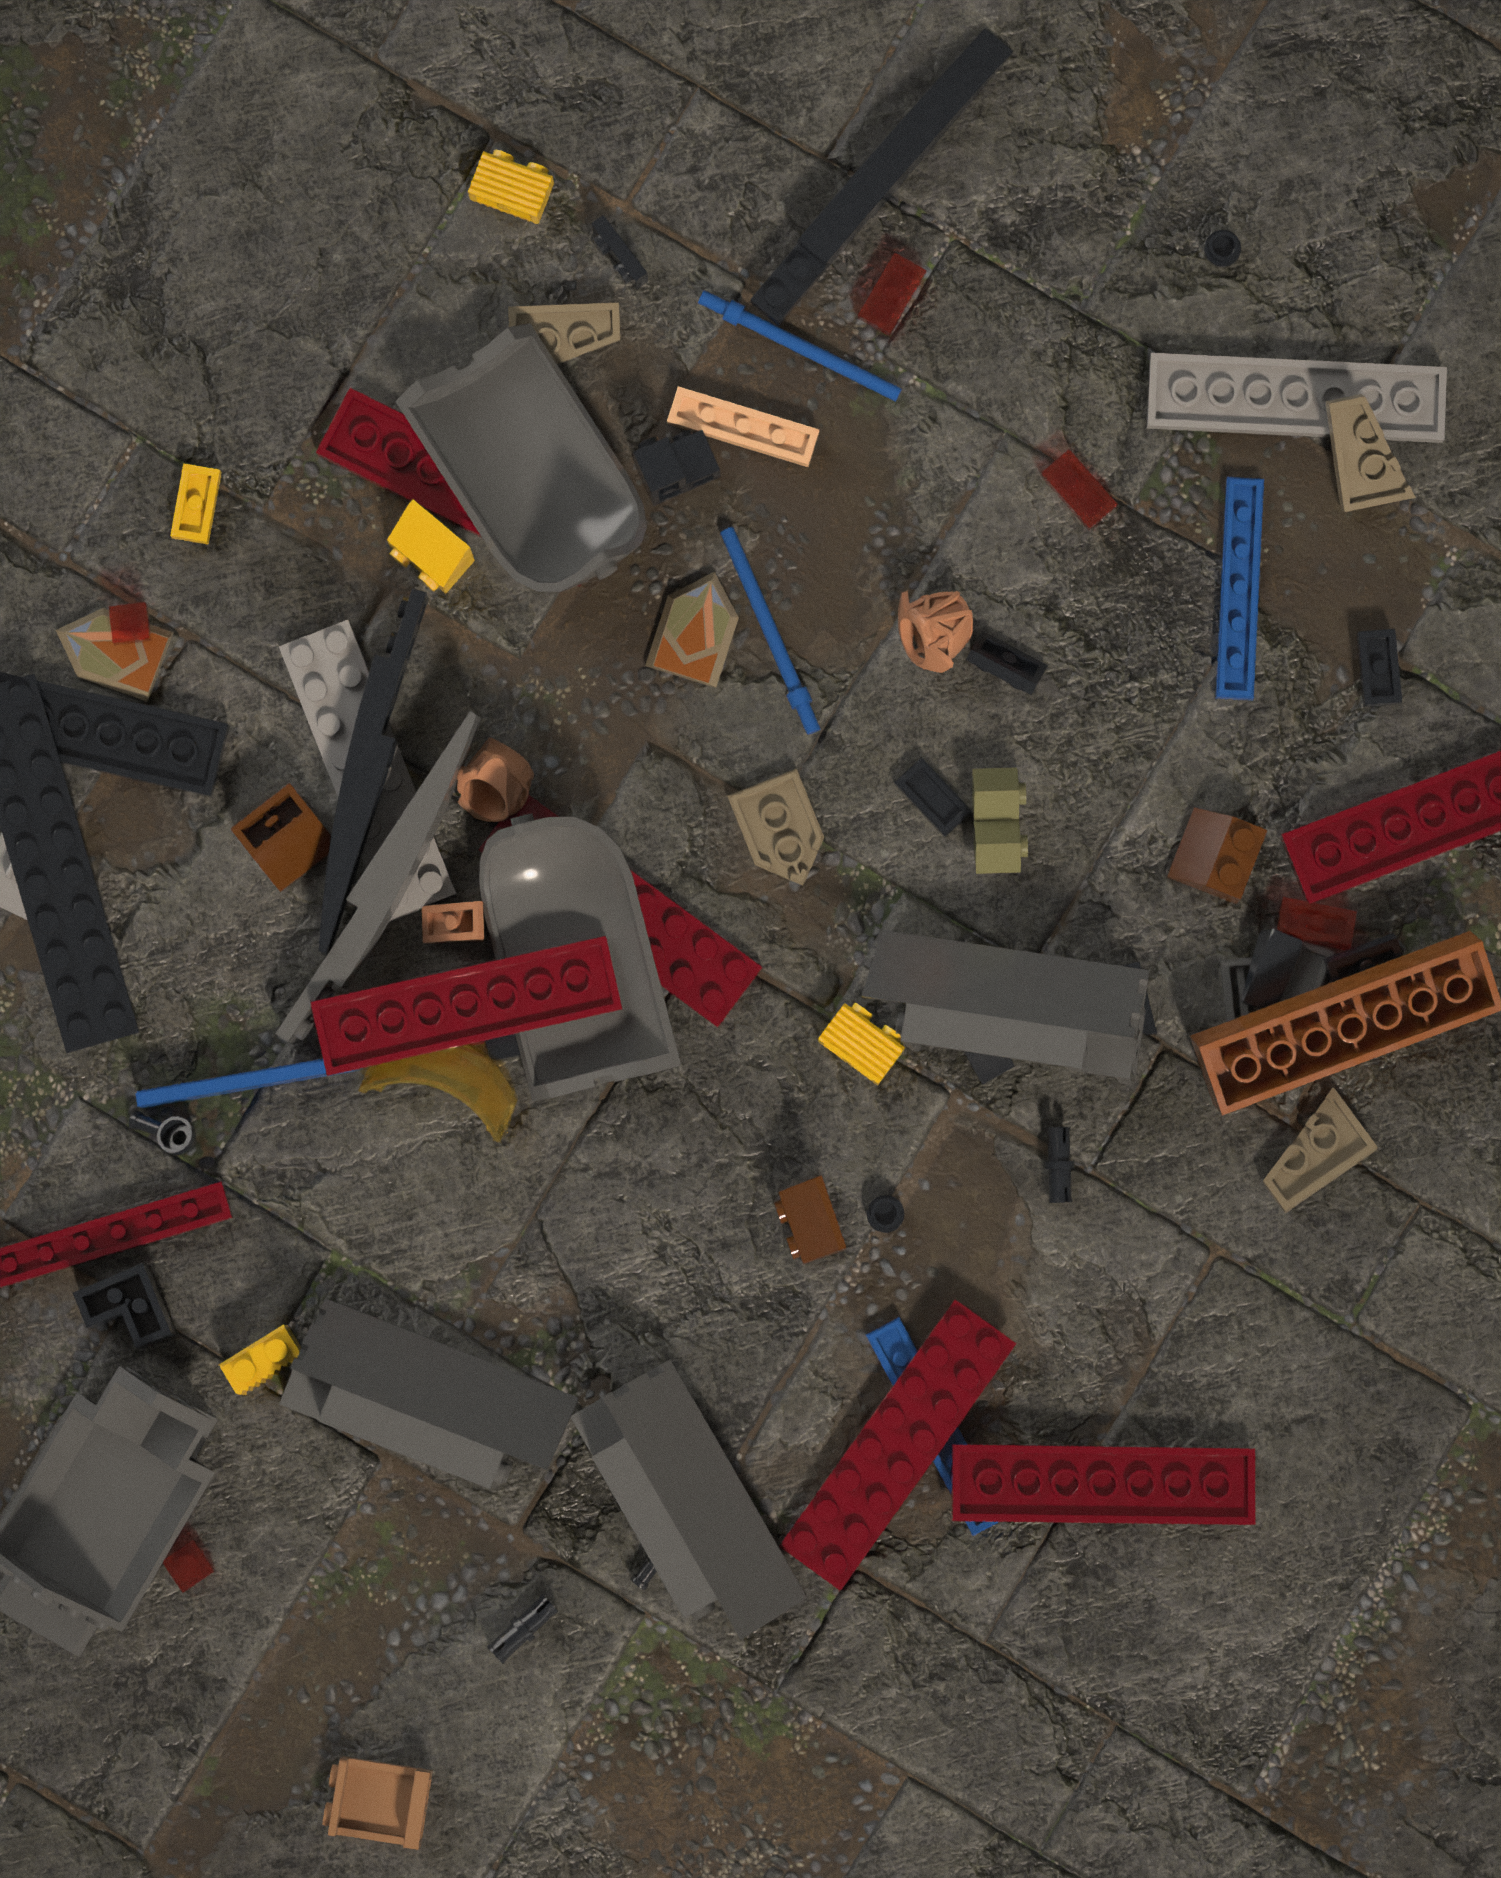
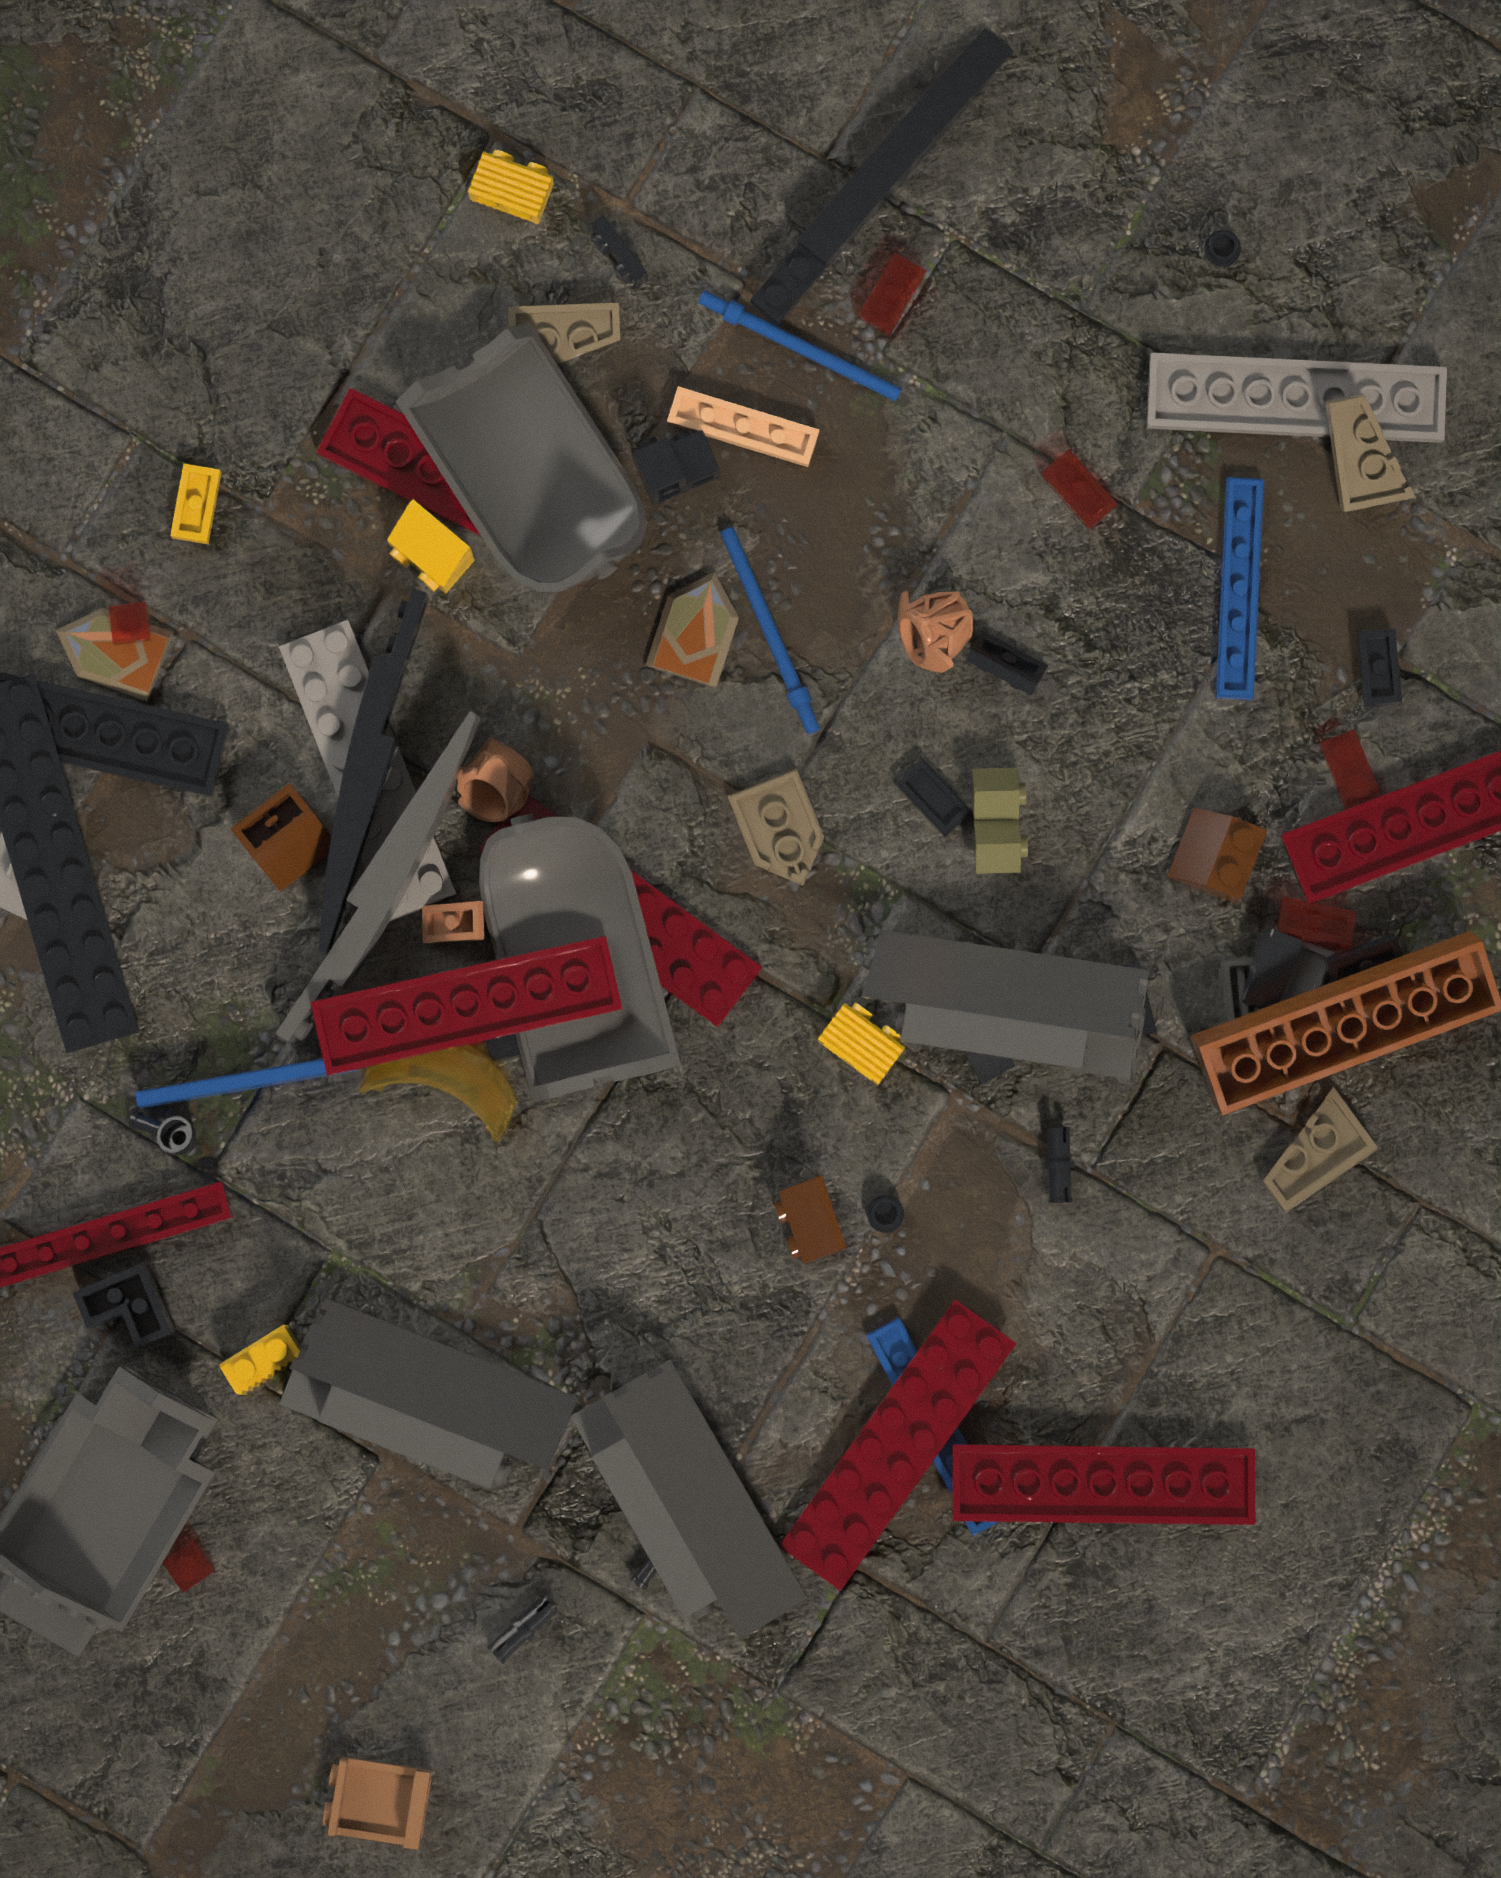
none -> clear red plate [1319,729,1382,810]

